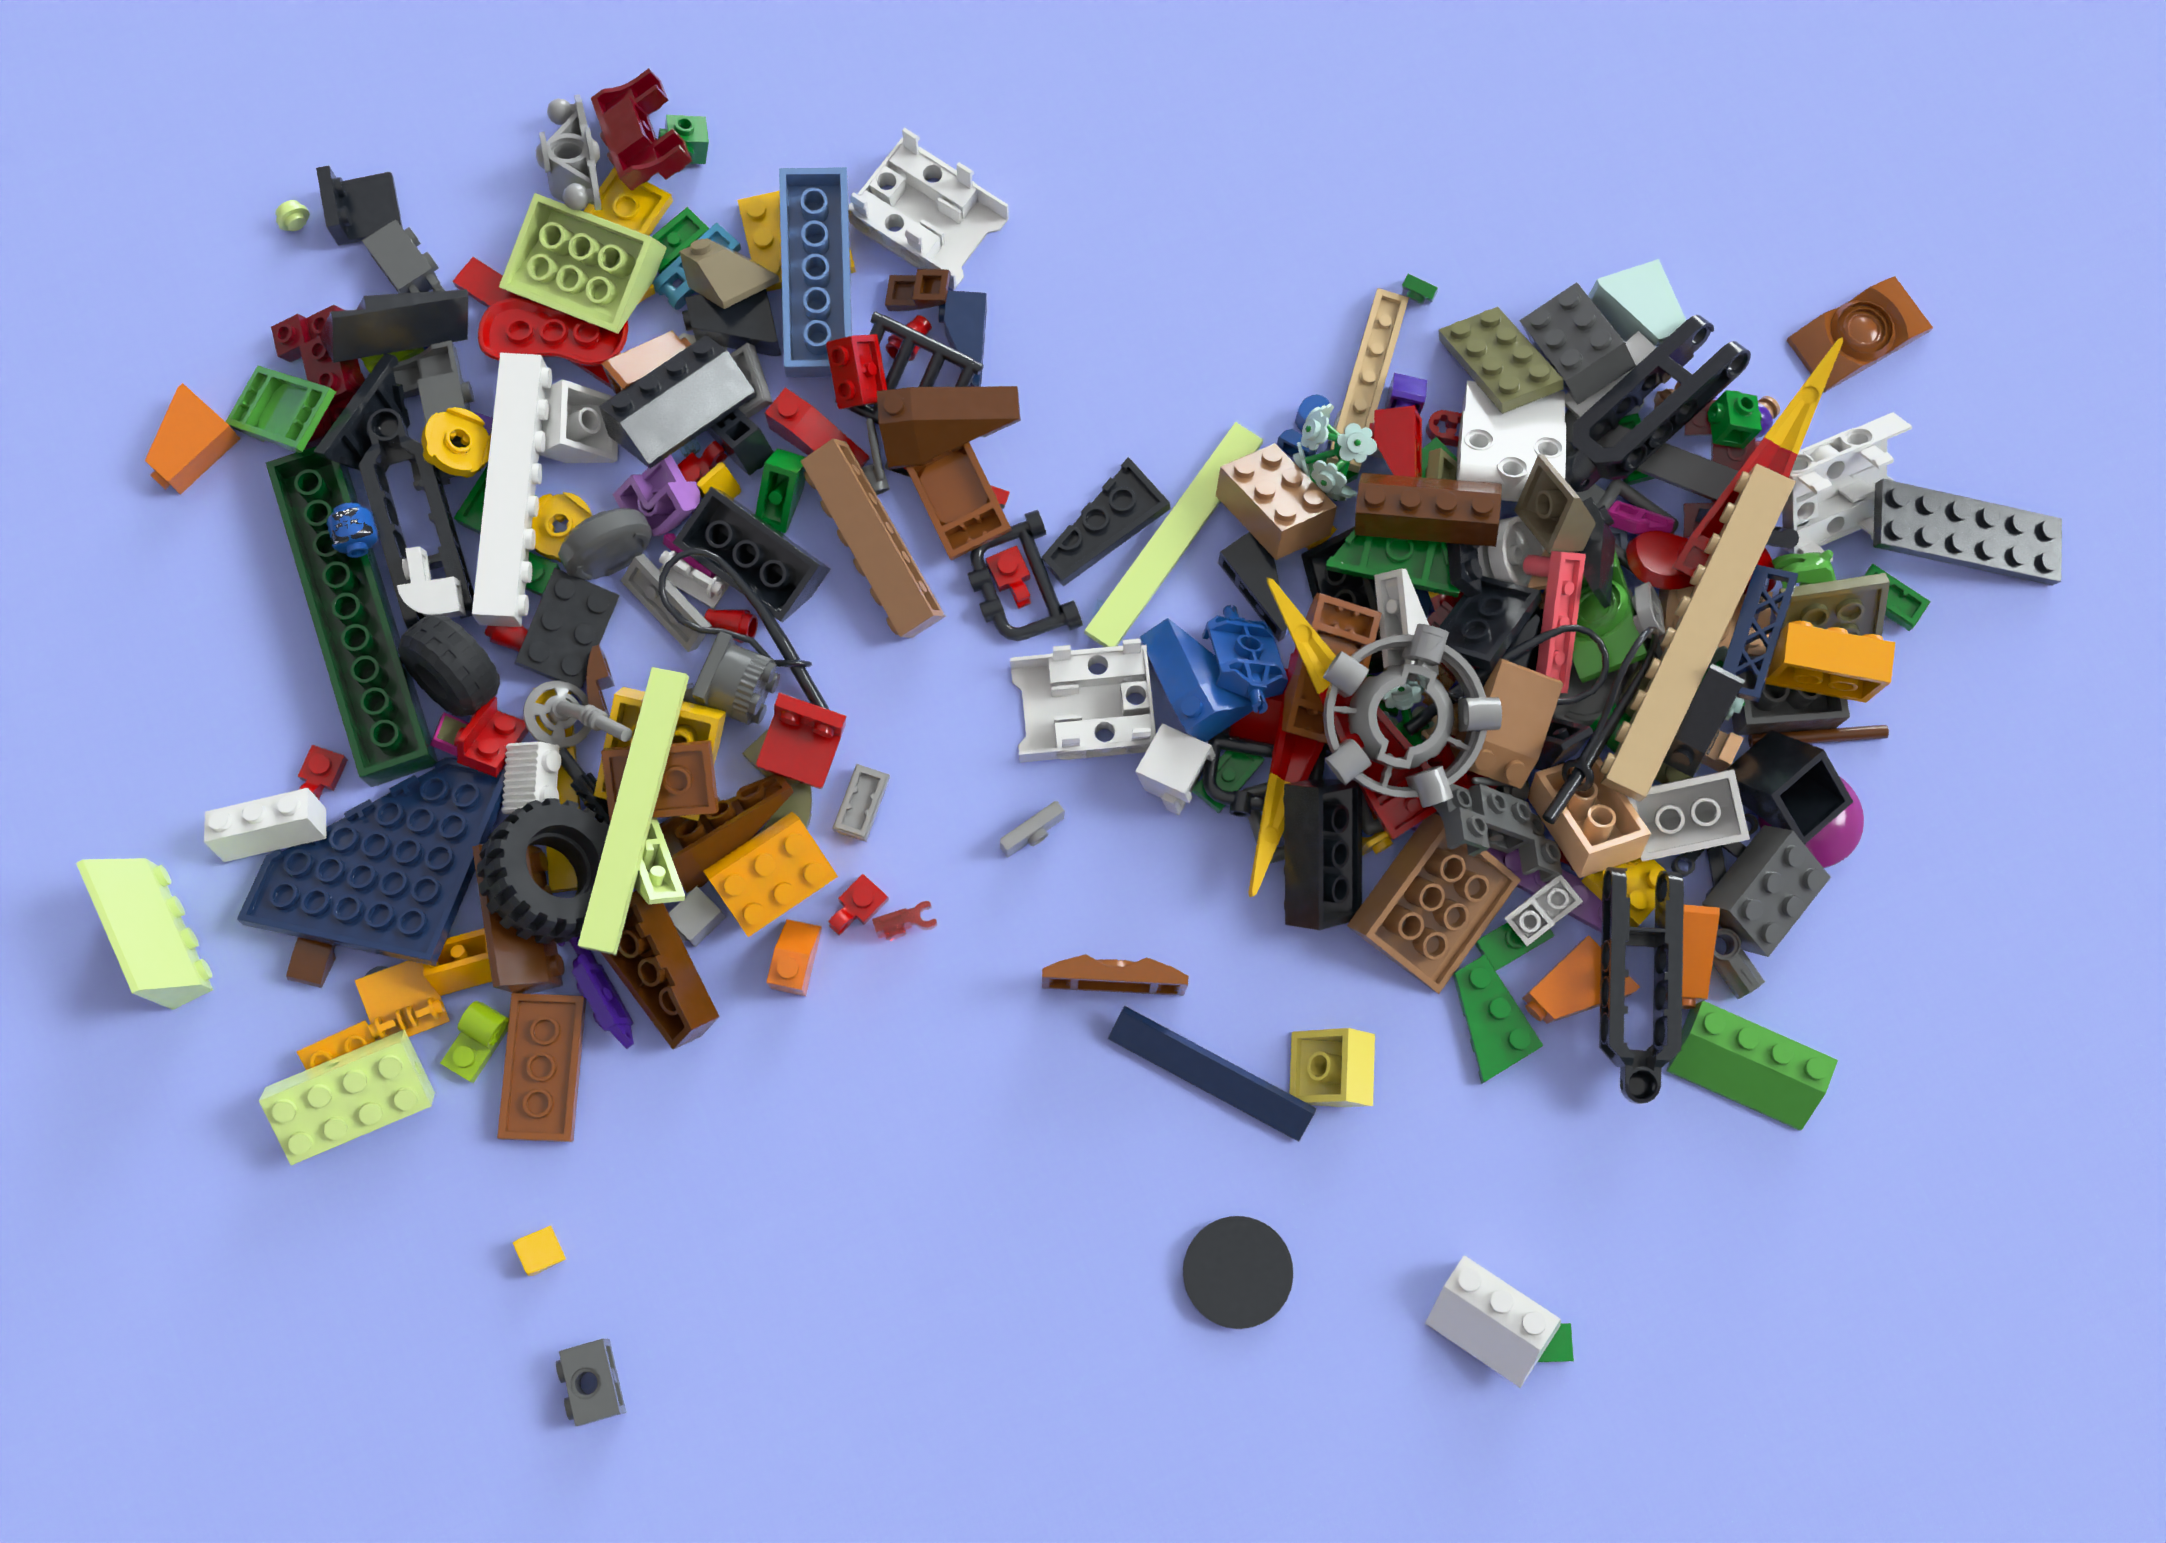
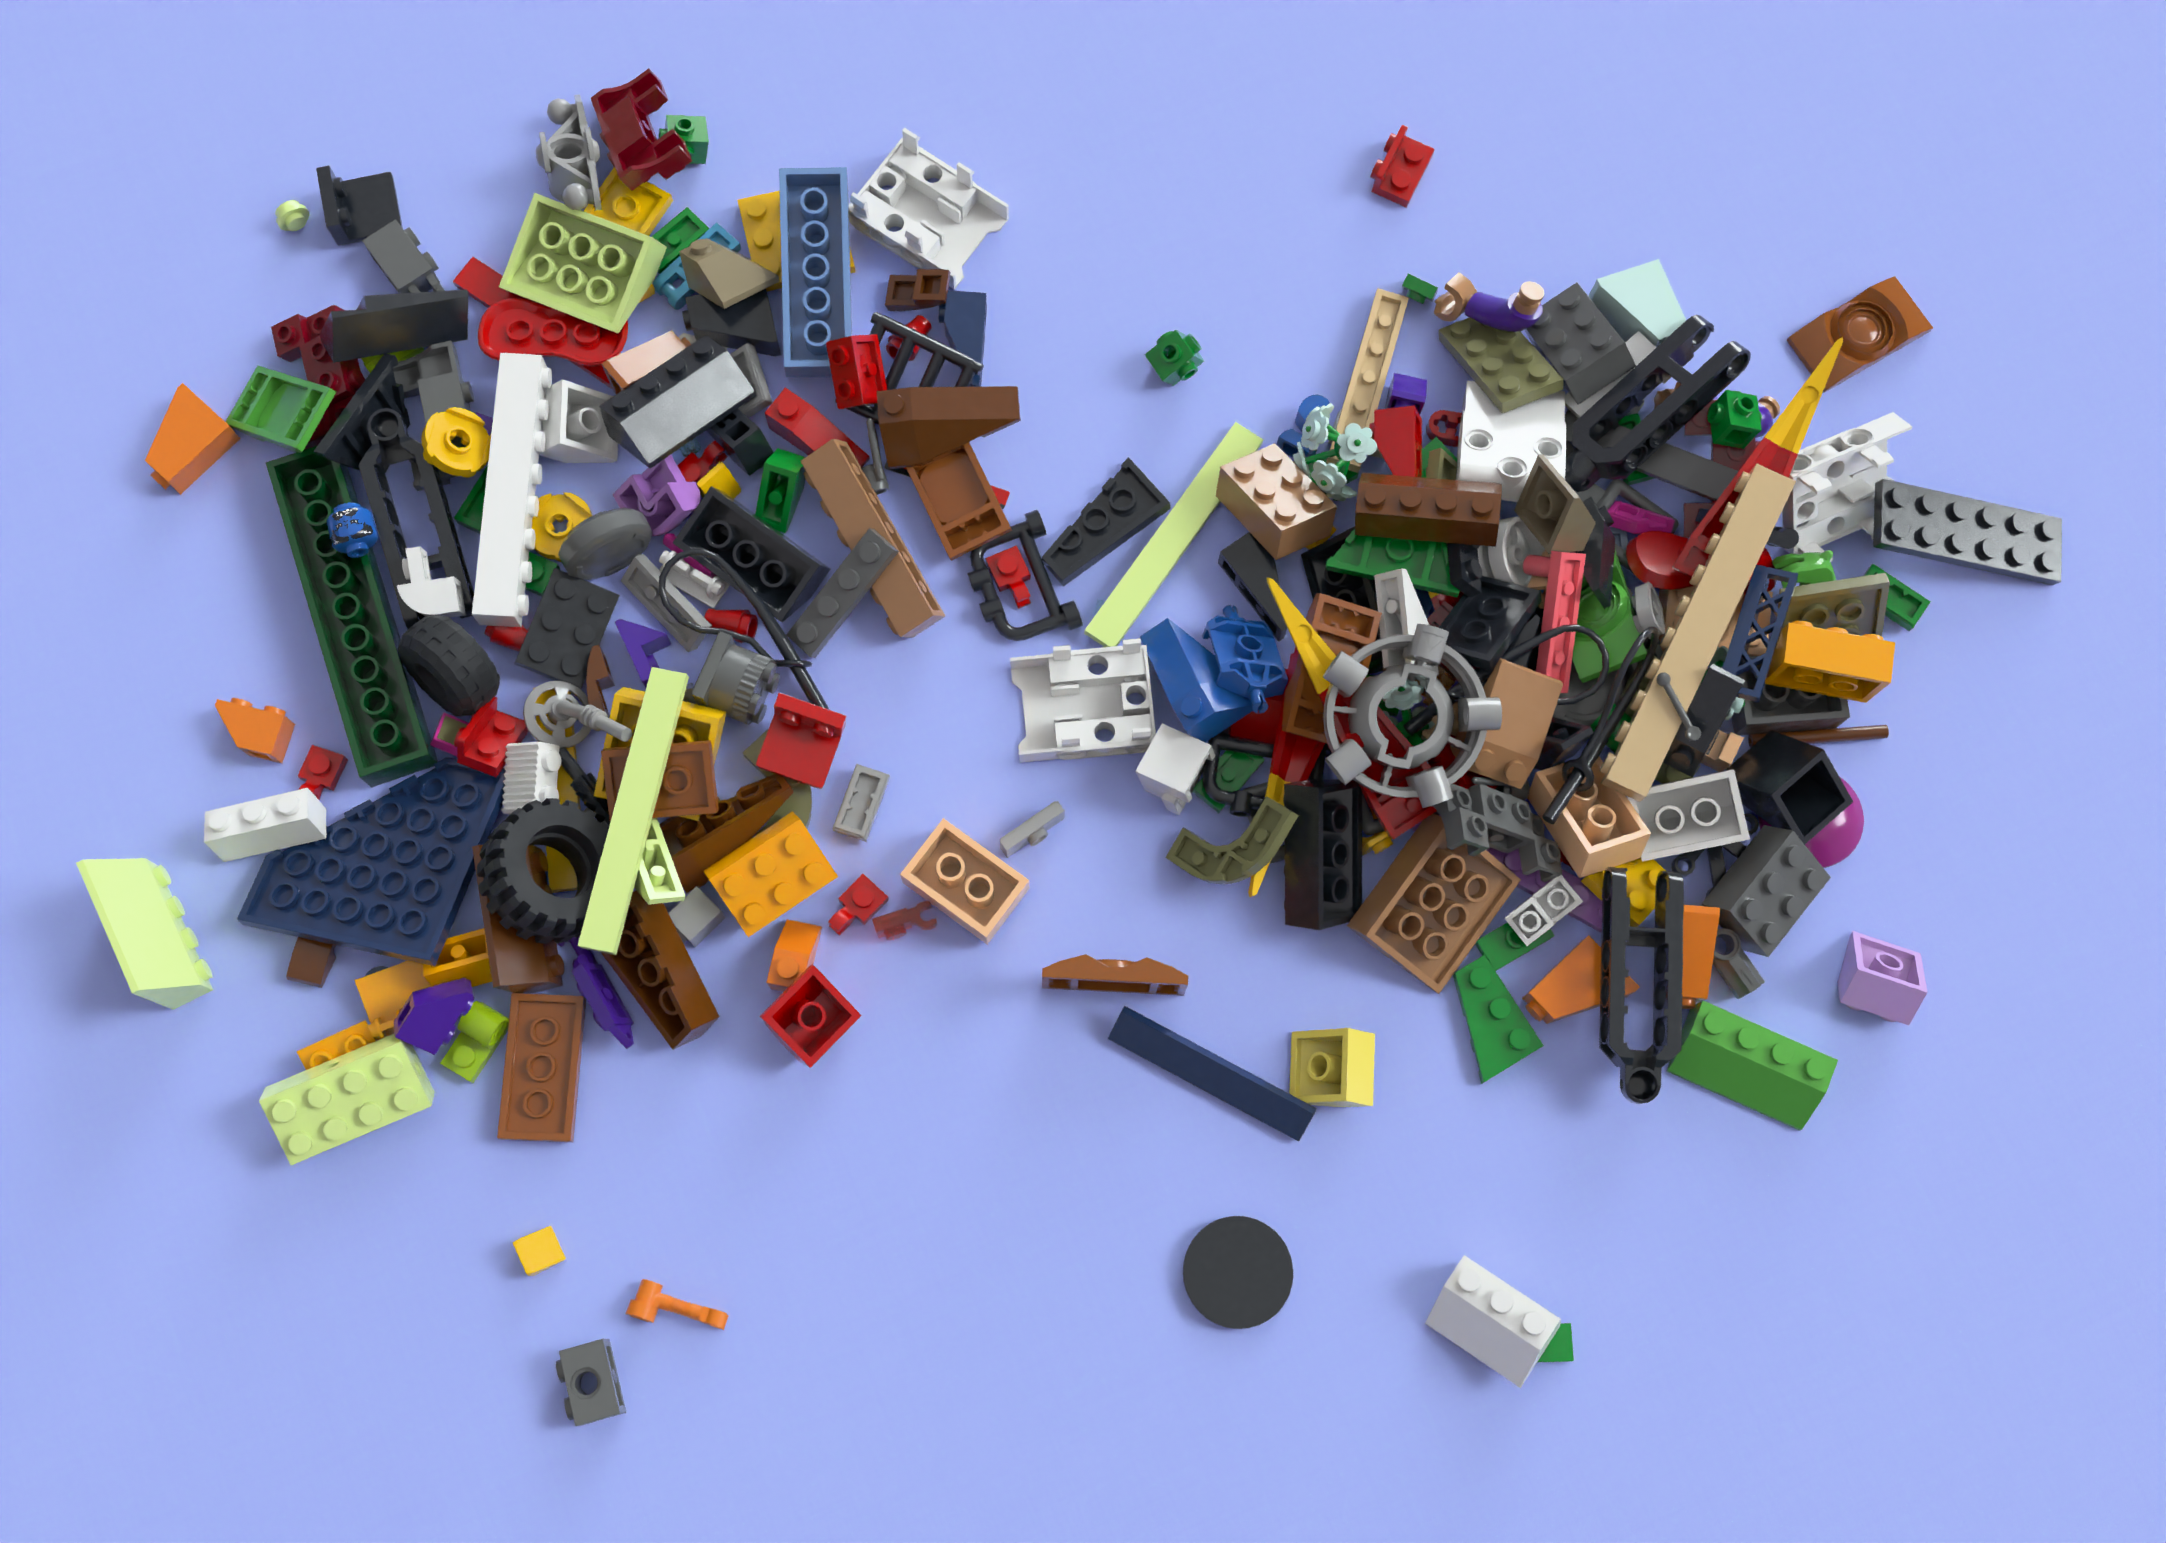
none -> orange slope [215,698,295,763]
none -> dark purple slope [394,978,475,1055]
none -> dark purple slope [615,619,671,688]
none -> orange brick [625,1279,729,1330]
none -> red slope [760,964,862,1068]
none -> dark grey plate [786,528,899,658]
none -> light nougat brick [900,818,1030,945]
none -> green brick [1144,330,1204,386]
none -> olive plate [1165,796,1299,884]
none -> red bracket [1370,124,1435,208]
none -> piece [1434,272,1545,332]
none -> dark grey hinge [1656,672,1701,741]
none -> lavender slope [1838,931,1928,1025]

